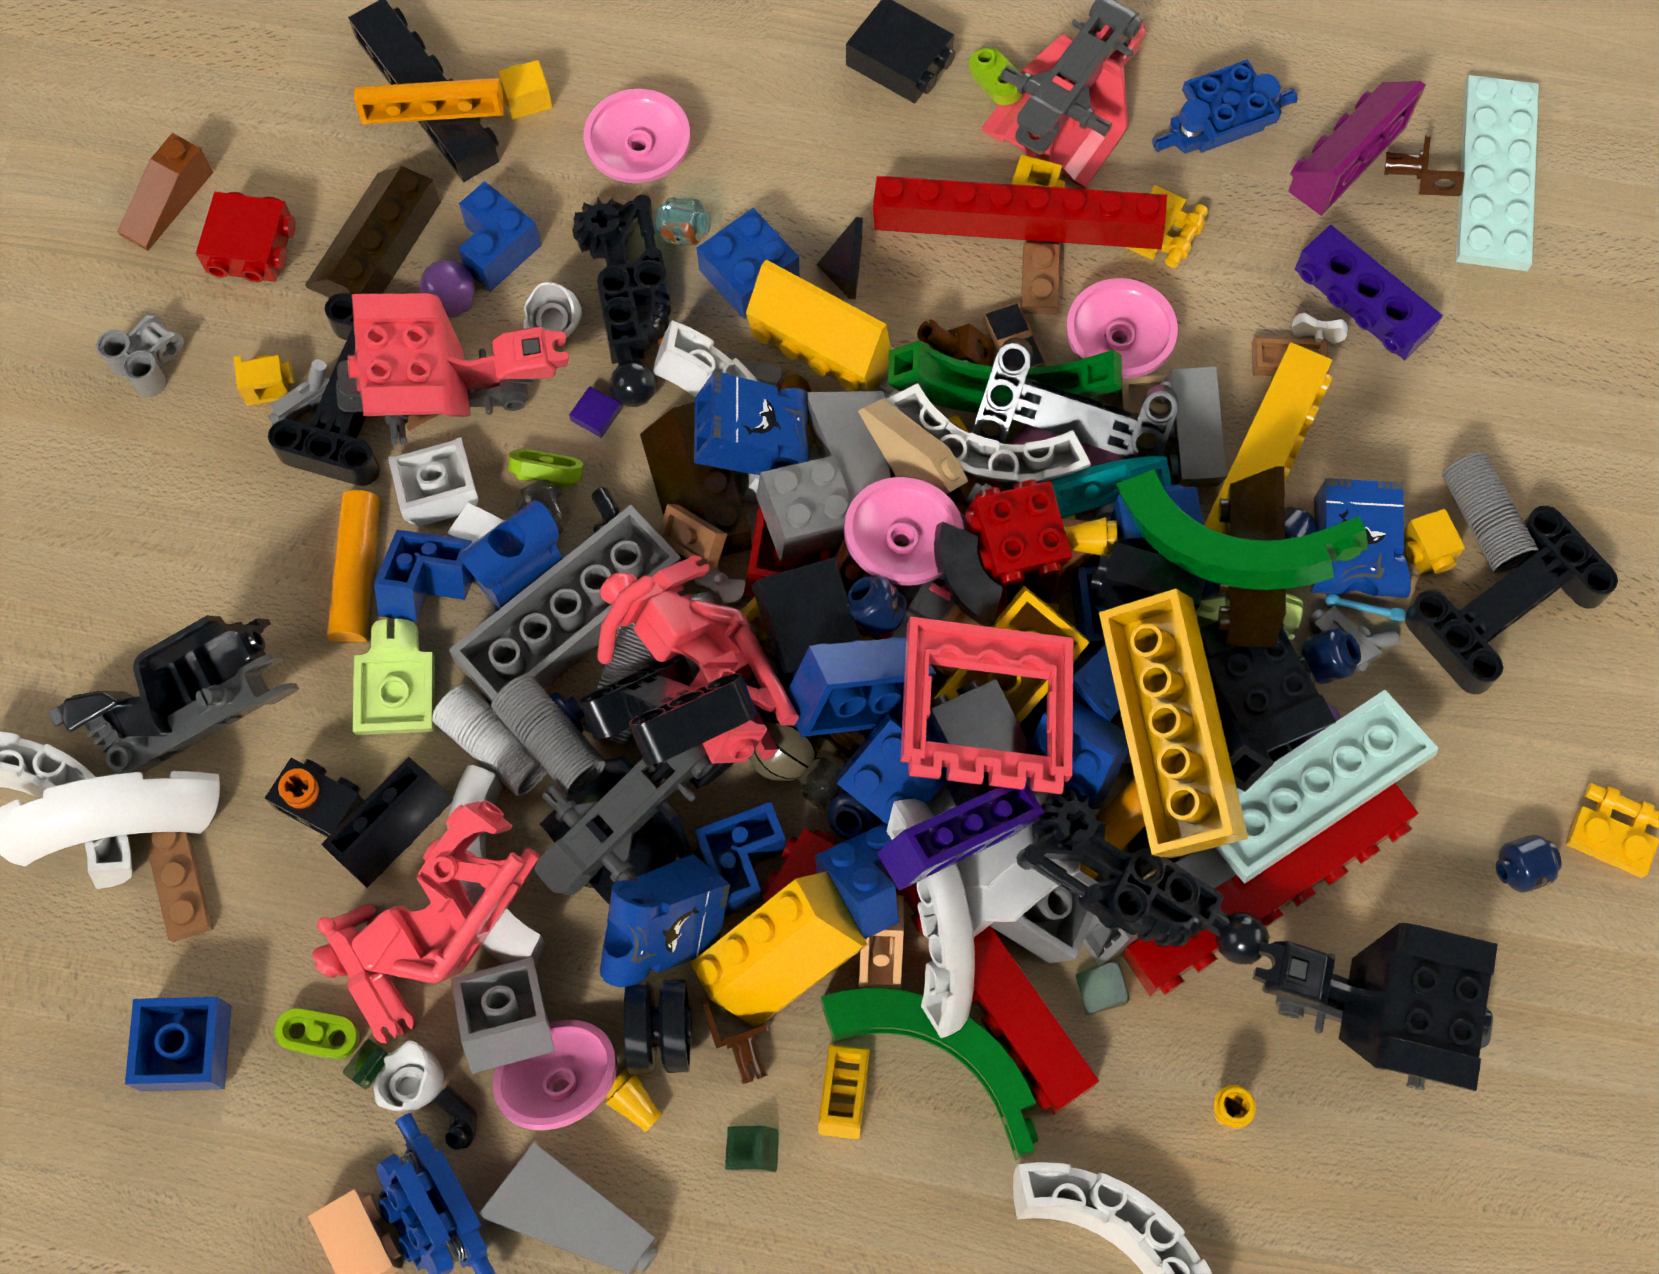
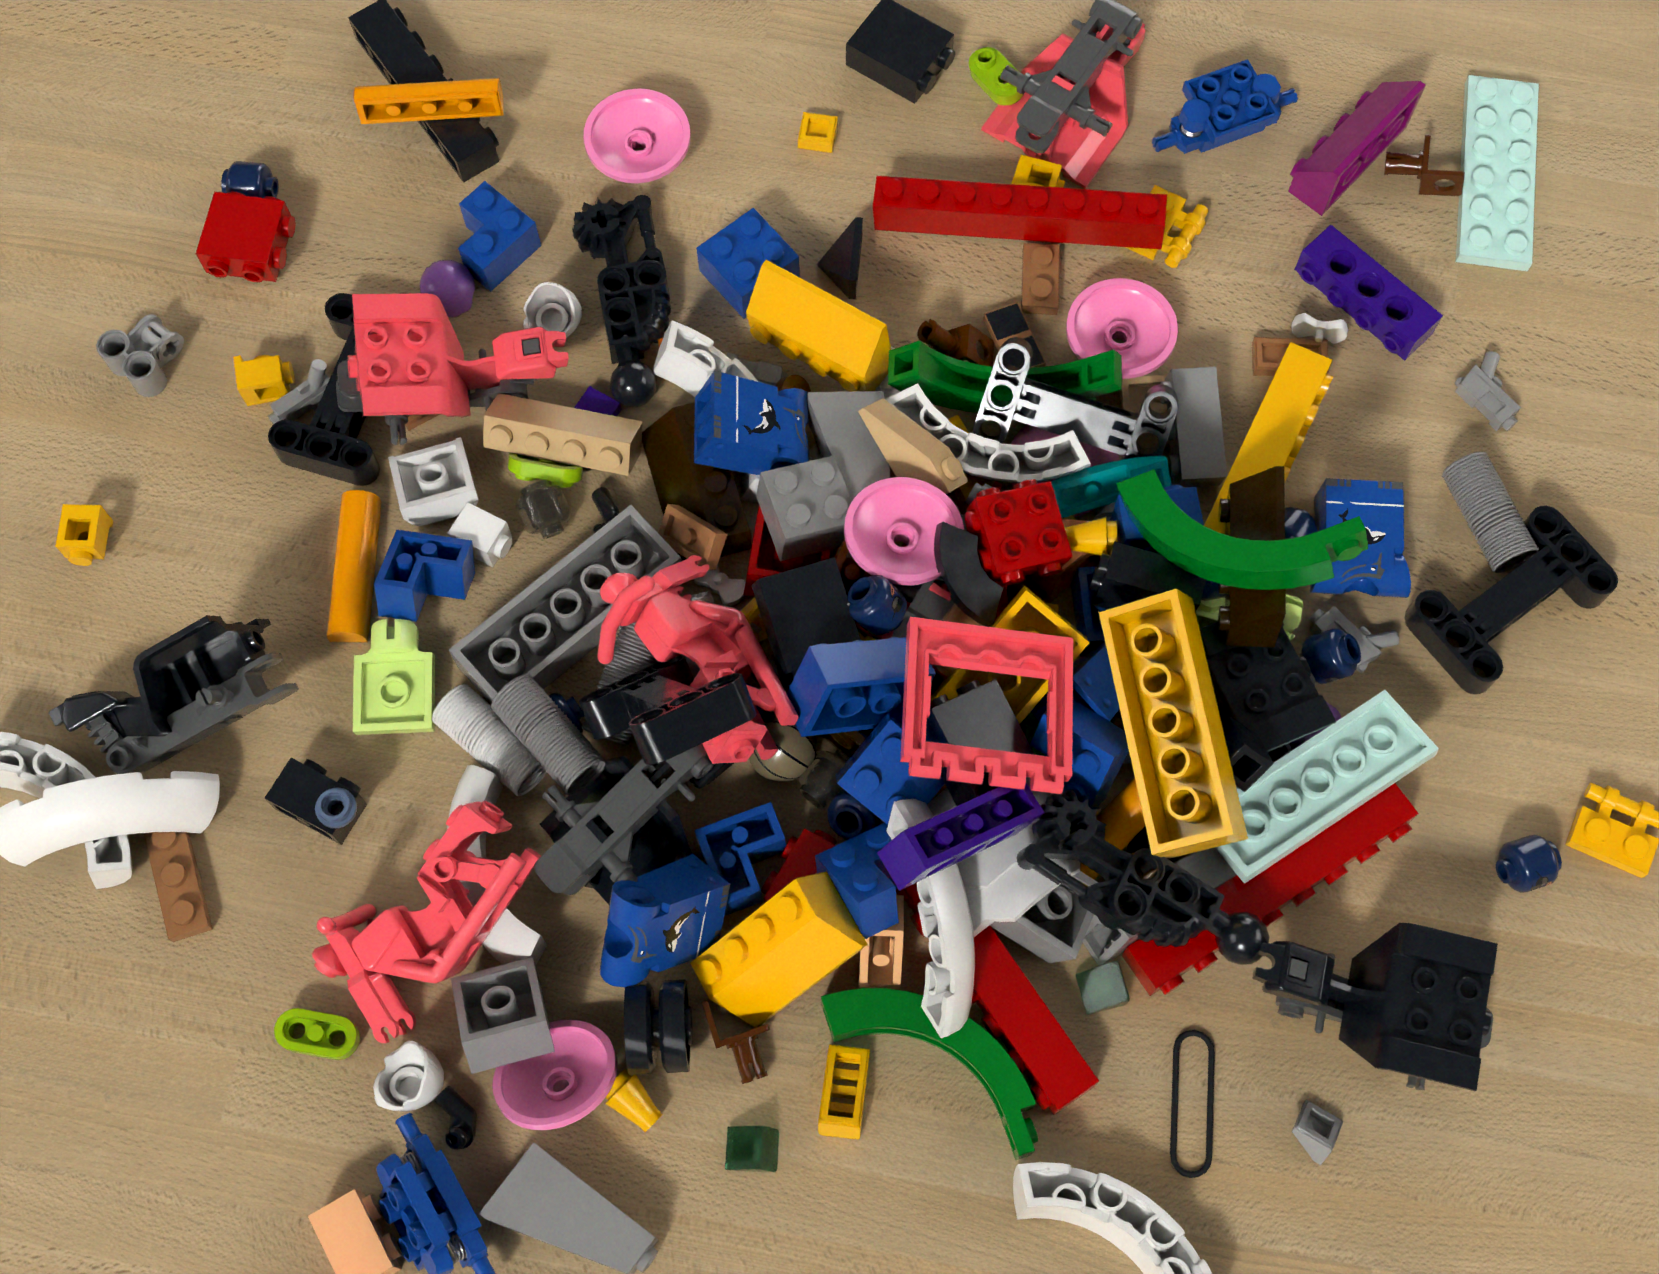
dark orange slope [118,133,213,251] -> none
blue brick [125,997,231,1091] -> none
orange bush [278,768,319,809] -> none
dark brown slope [305,166,440,298] -> none
black brick [321,757,453,888] -> none
clear green slope [343,1039,390,1090] -> none
blue piece [458,500,562,610] -> none
yellow brick [498,60,553,120] -> none
clear light blue head [655,196,711,246] -> none
yellow cone [1213,1085,1256,1128] -> none
medium azure hinge [1325,594,1406,621] -> none
yellow brick [1404,509,1465,575] -> none
none -> yellow brick [55,504,113,566]
none -> dark blue head [221,161,279,198]
none -> sand blue plate [315,788,357,828]
none -> tan brick [483,393,643,476]
none -> yellow tile [798,112,838,153]
none -> black piece [1170,1030,1215,1178]
none -> light grey slope [1292,1100,1344,1165]
none -> light grey piece [1455,351,1521,431]

